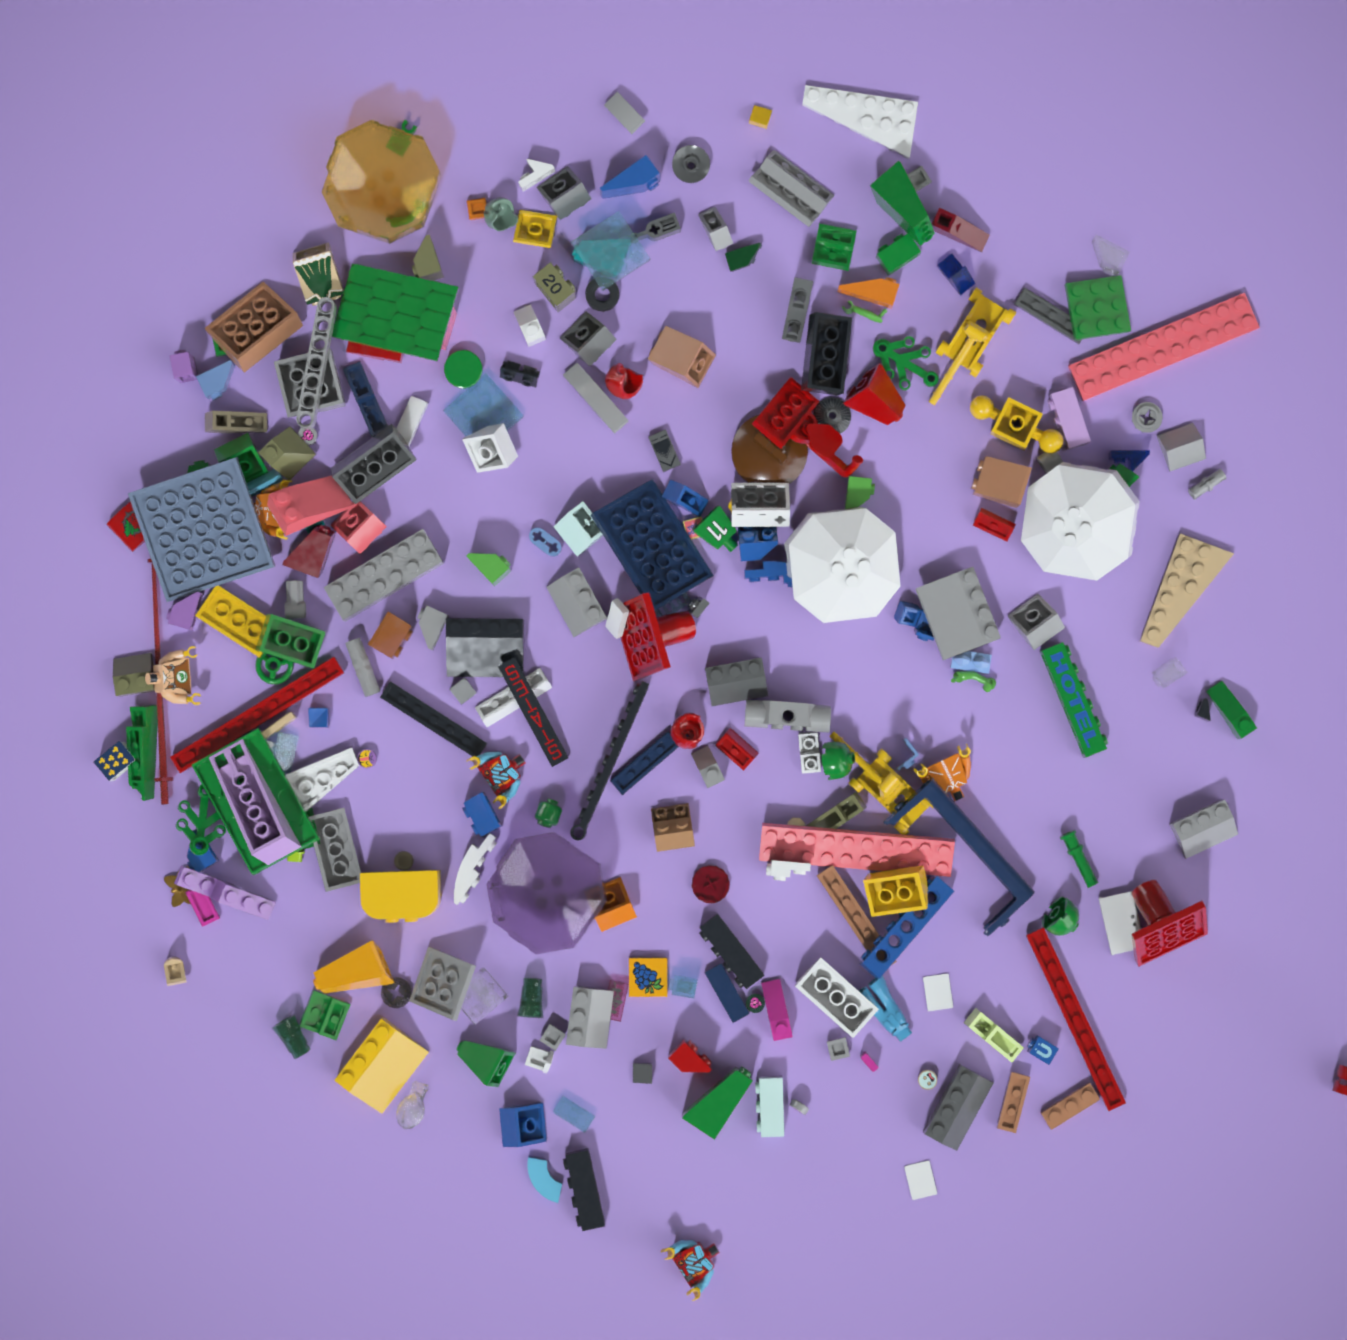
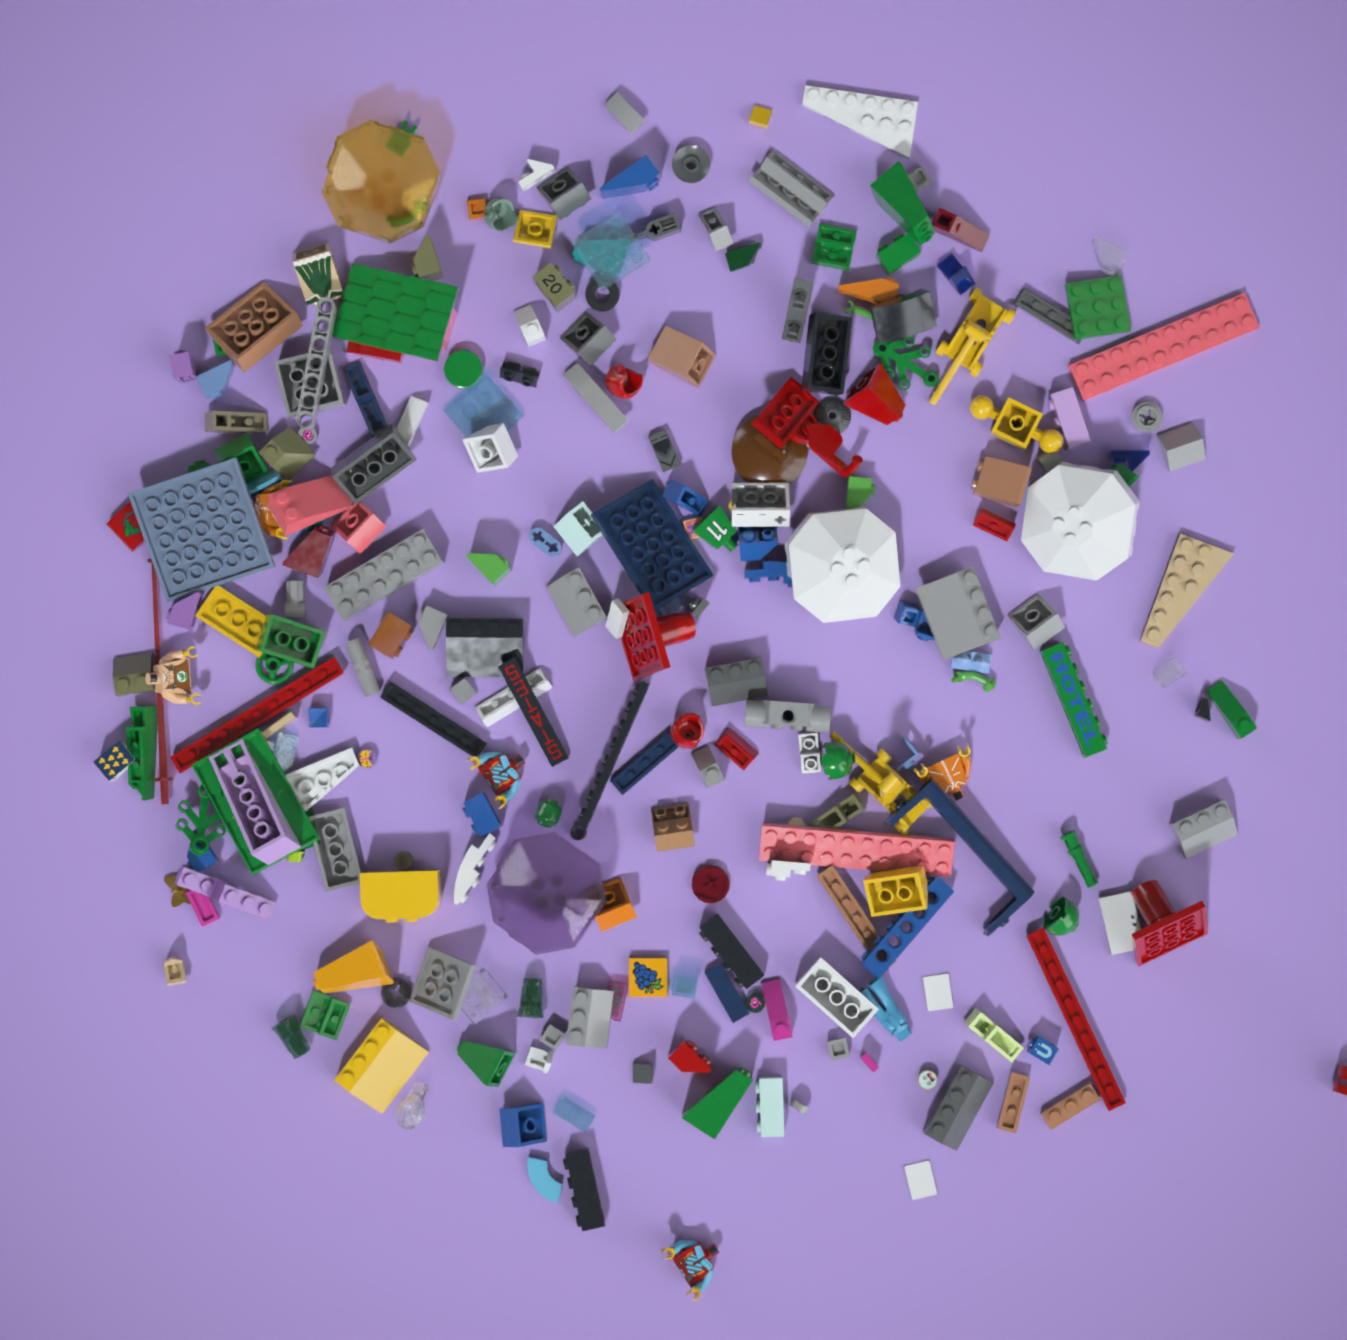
light grey pin [1188,469,1227,500] -> none
none -> black slope [870,288,937,343]

